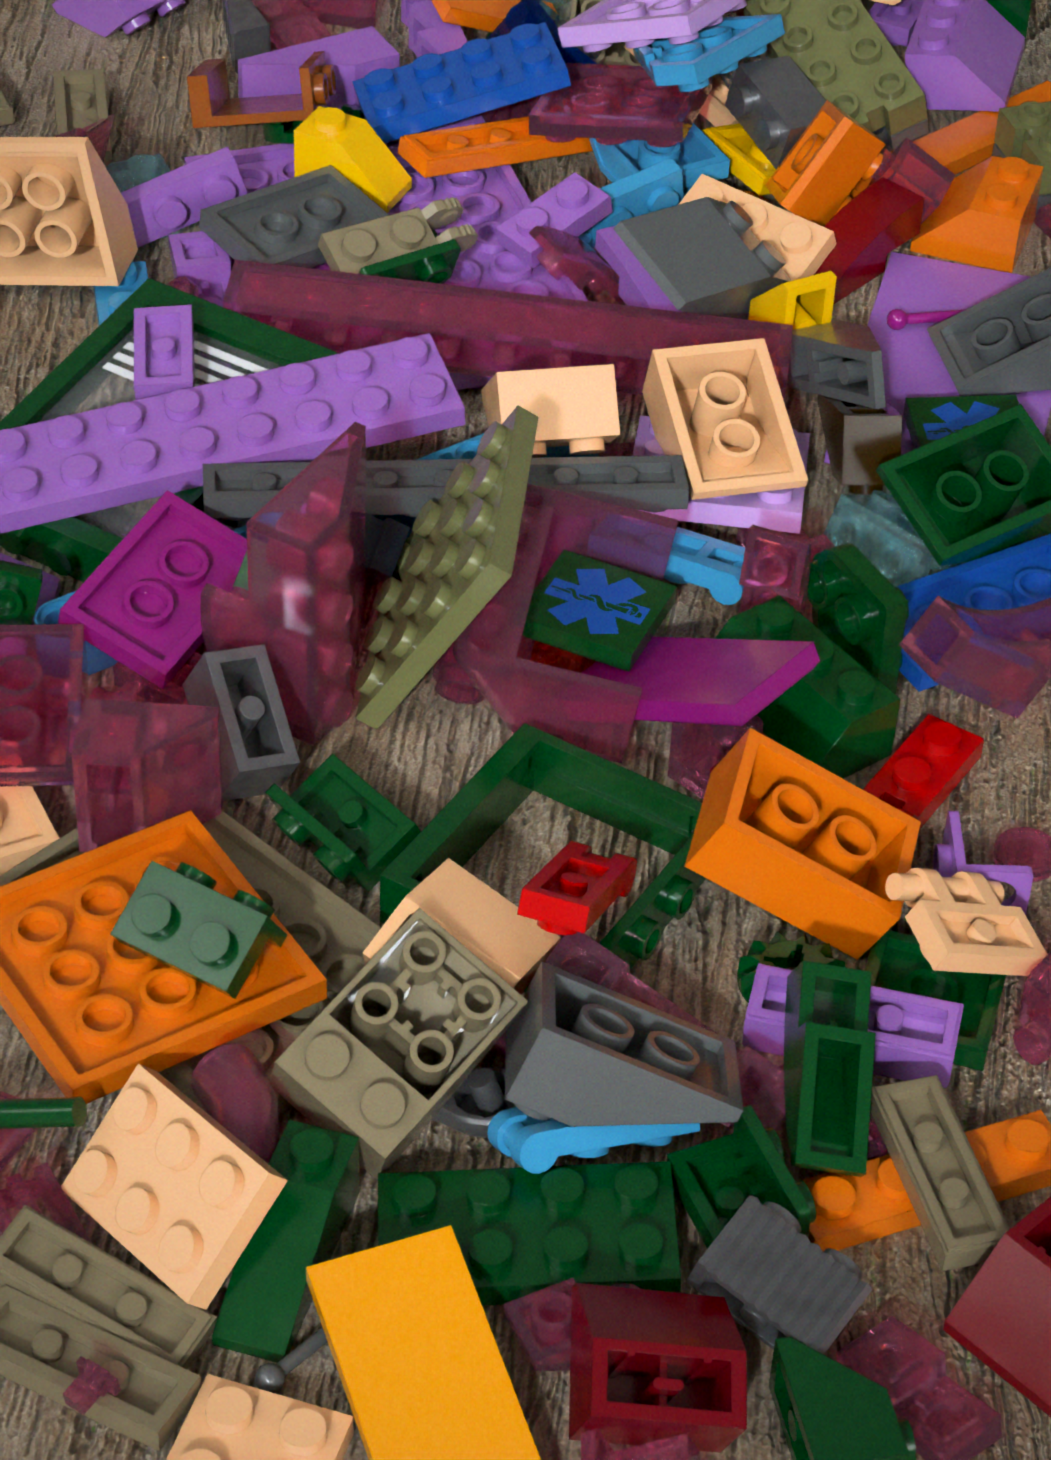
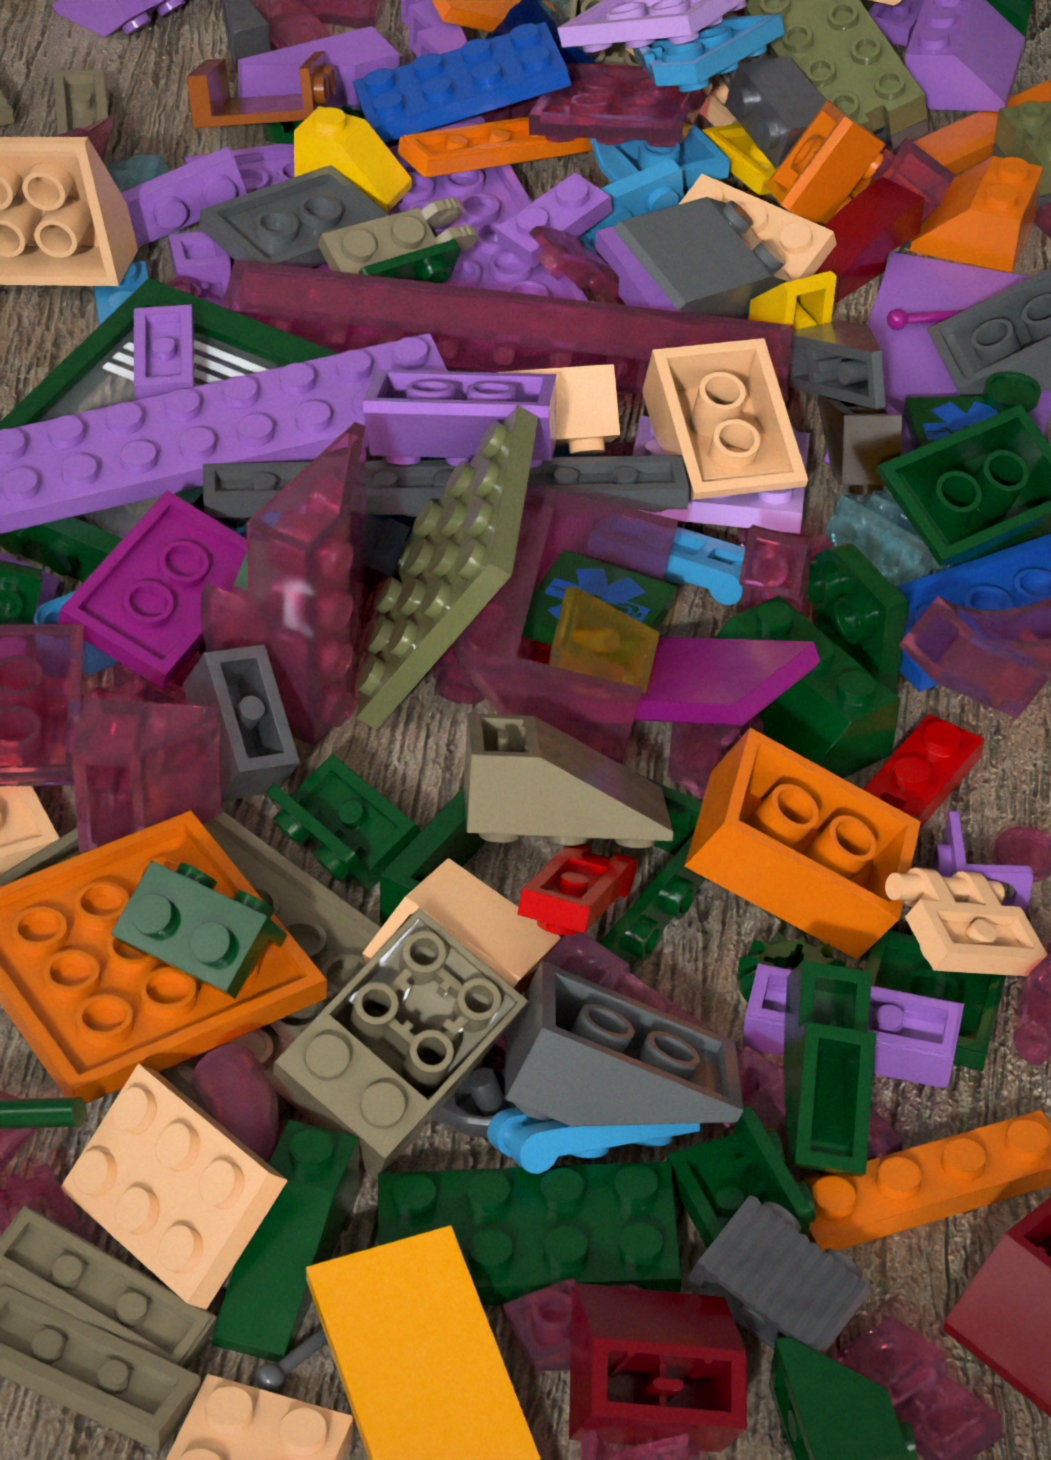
clear pink piece [63,1356,121,1415] -> none
dark tan tile [870,1075,1010,1271] -> none
none -> medium lavender slope [363,369,557,468]
none -> dark tan slope [463,713,673,848]
none -> clear yellow slope [548,586,660,694]
none -> dark green piece [983,371,1041,412]

